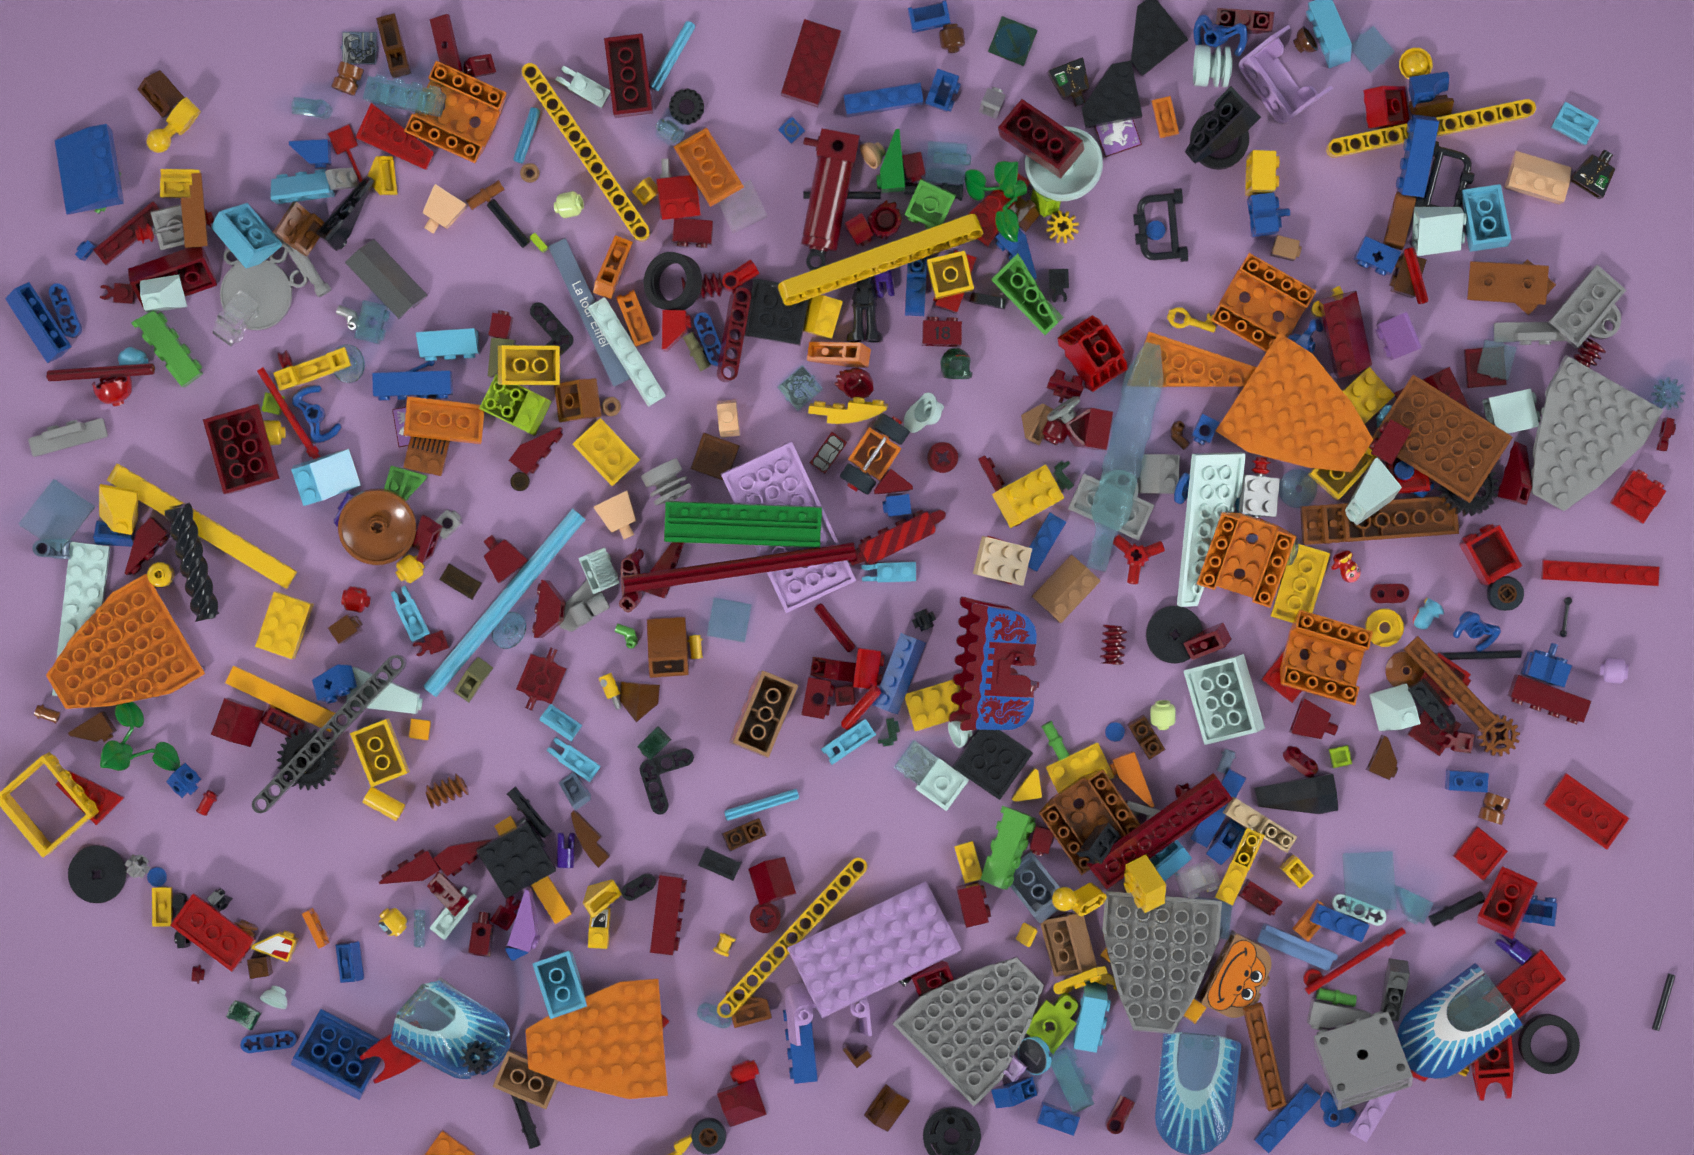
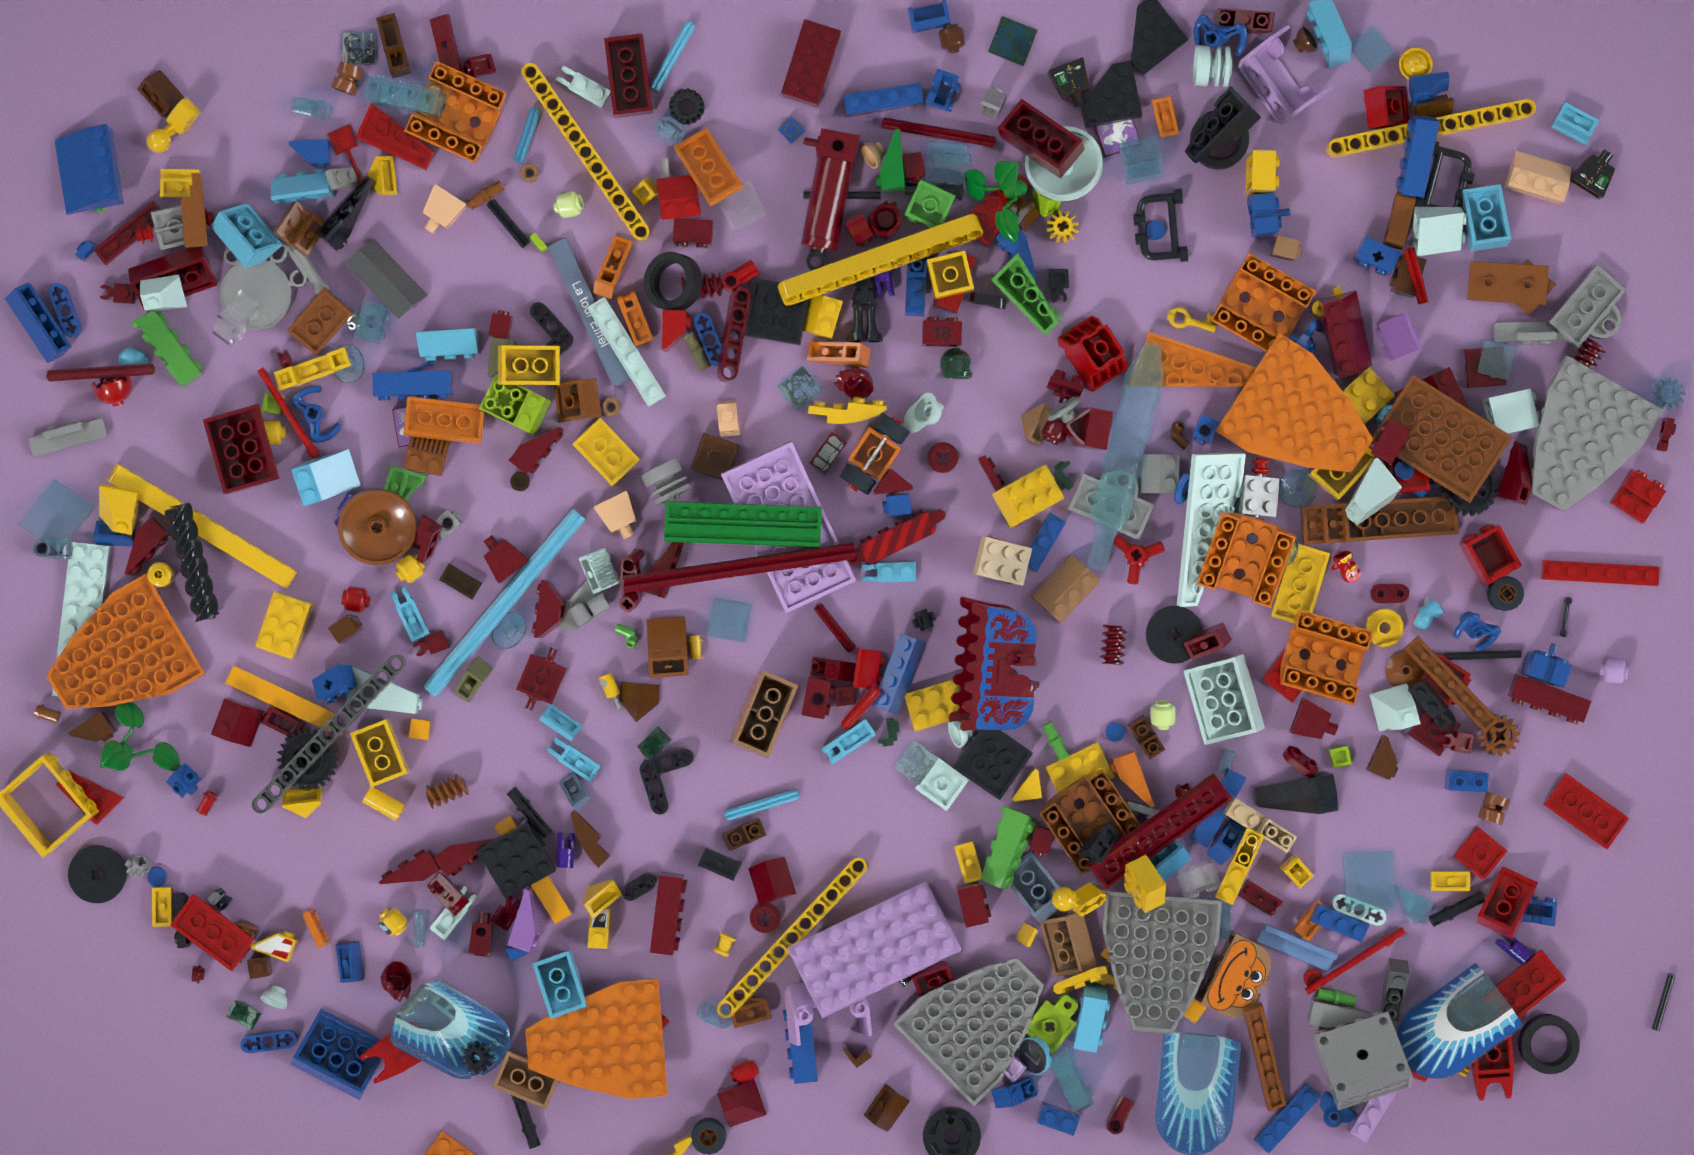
none -> yellow slope [282,787,322,818]
none -> dark orange tile [287,287,354,356]
none -> dark red hair [380,961,412,1002]
none -> dark red axle [881,117,996,147]
none -> clear light blue slope [1118,136,1165,185]
none -> yellow plate [1430,871,1470,891]

